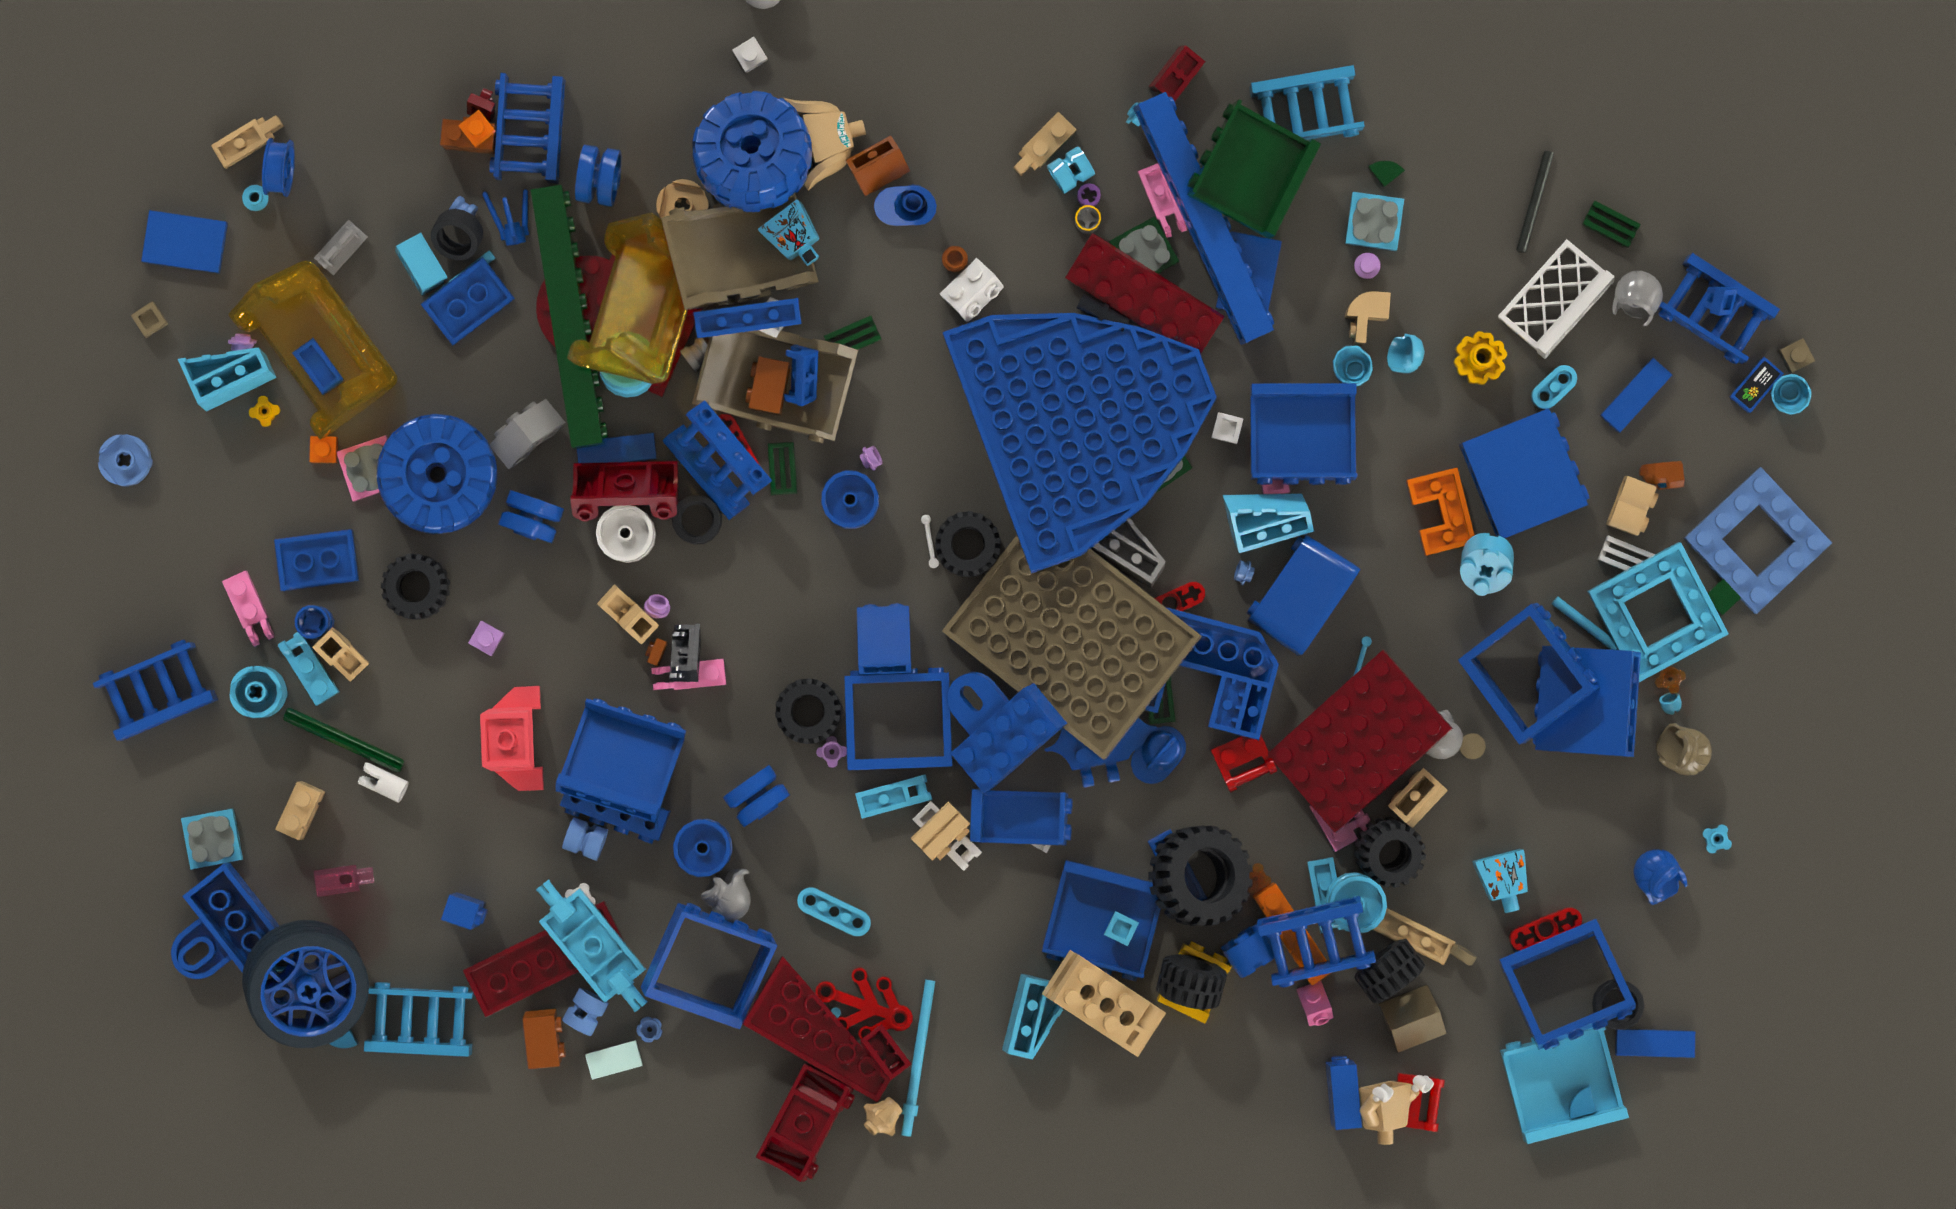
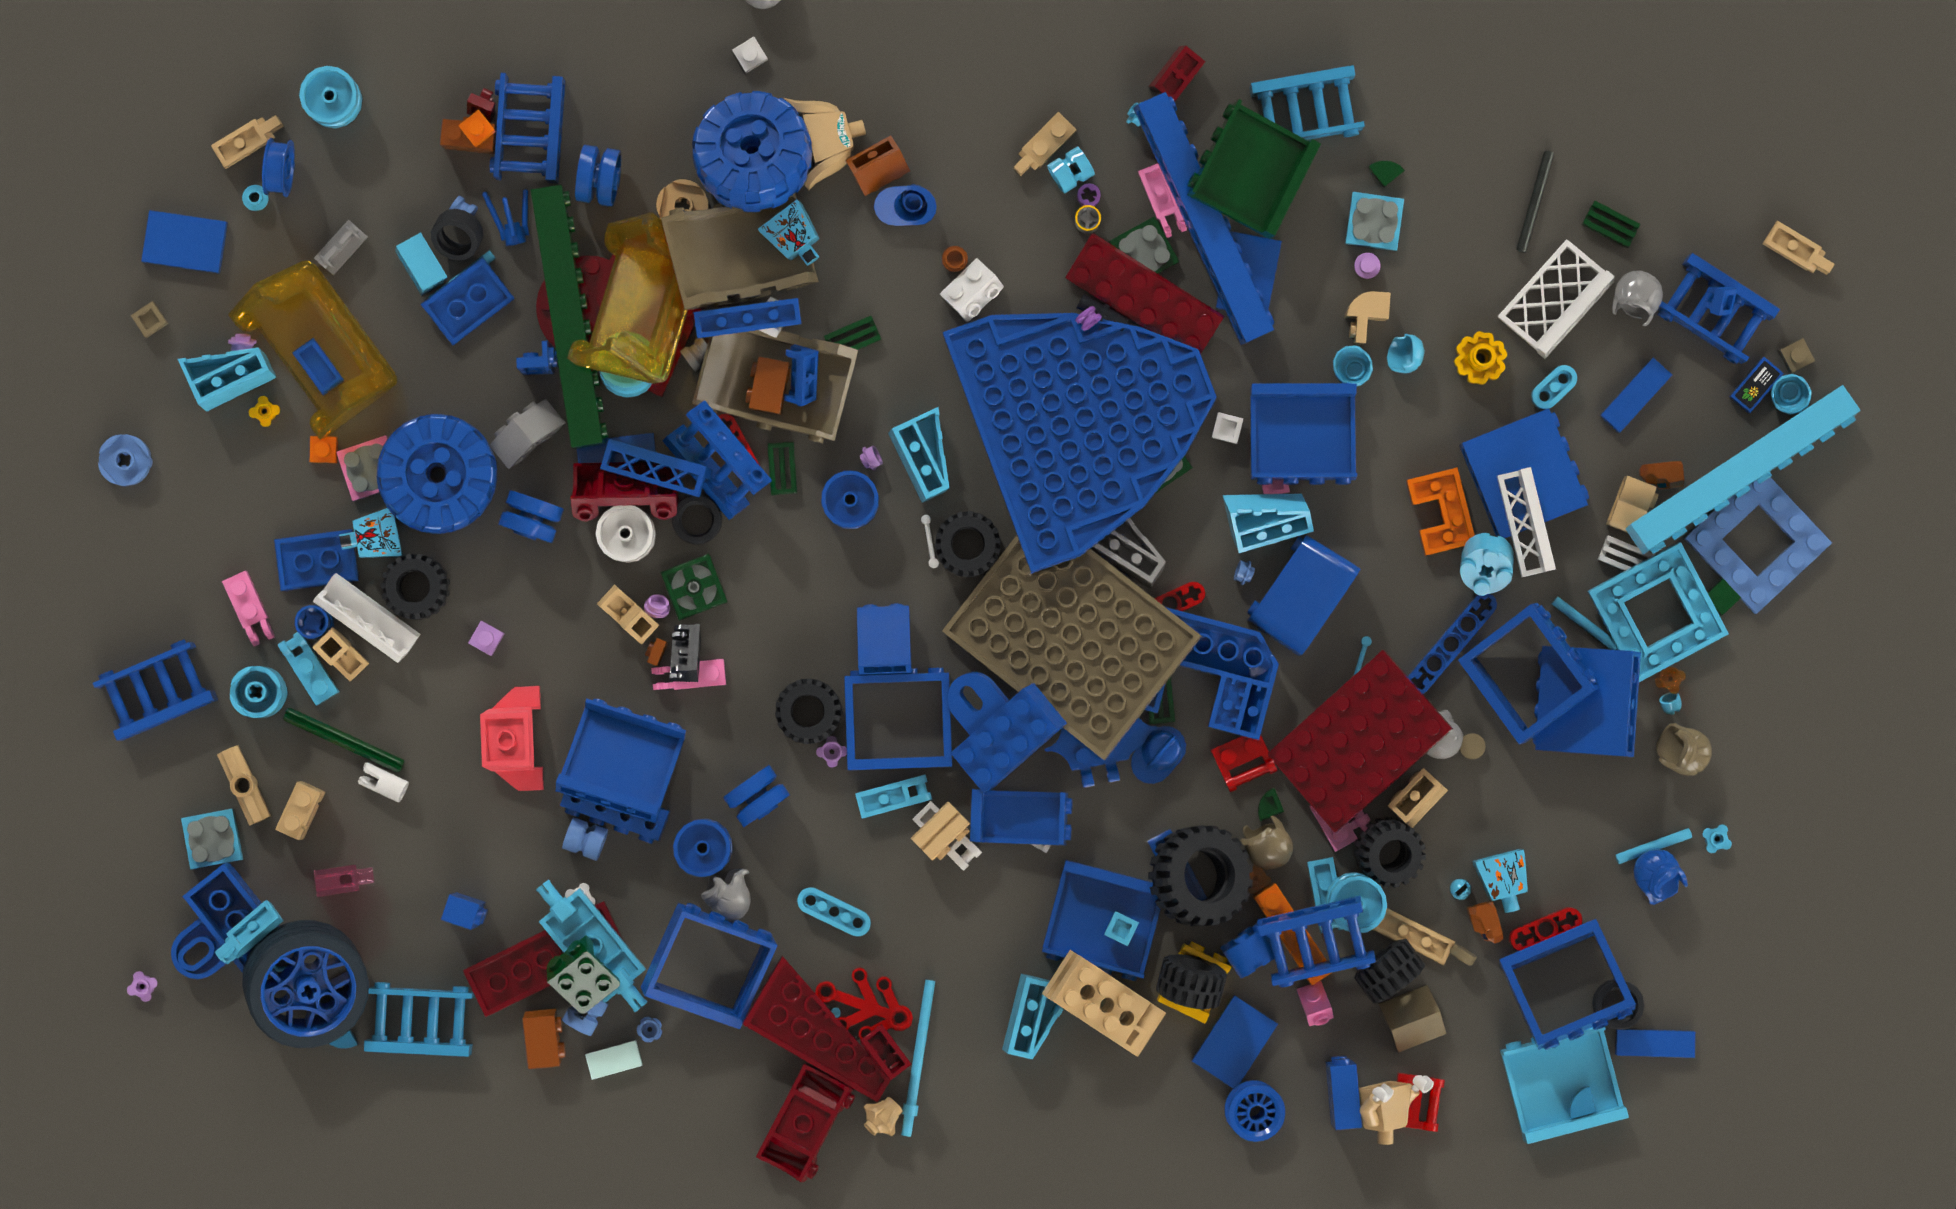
none -> lavender plate [127,971,158,1002]
none -> medium azure hinge [215,900,283,964]
none -> tan piece [217,745,271,826]
none -> medium azure wheel [299,66,363,129]
none -> white fence [313,573,421,663]
none -> medium azure torso [339,508,403,558]
none -> blue bracket [516,341,558,376]
none -> bracket [547,935,620,1014]
none -> blue fence [600,439,713,497]
none -> dark green piece [660,554,728,621]
none -> medium azure wedge [888,407,949,503]
none -> medium lavender bush [1075,306,1102,331]
none -> blue tile [1191,995,1278,1089]
none -> blue wheel [1225,1080,1285,1142]
none -> dark tan hair [1240,816,1293,870]
none -> dark green tile [1258,788,1284,822]
none -> blue beam [1408,594,1497,694]
none -> medium azure hinge [1450,879,1471,900]
none -> dark orange rock [1467,901,1503,944]
none -> white fence [1497,467,1556,578]
none -> medium azure bar [1615,828,1692,864]
none -> medium azure brick [1626,385,1861,555]
none -> tan hinge [1762,221,1835,275]

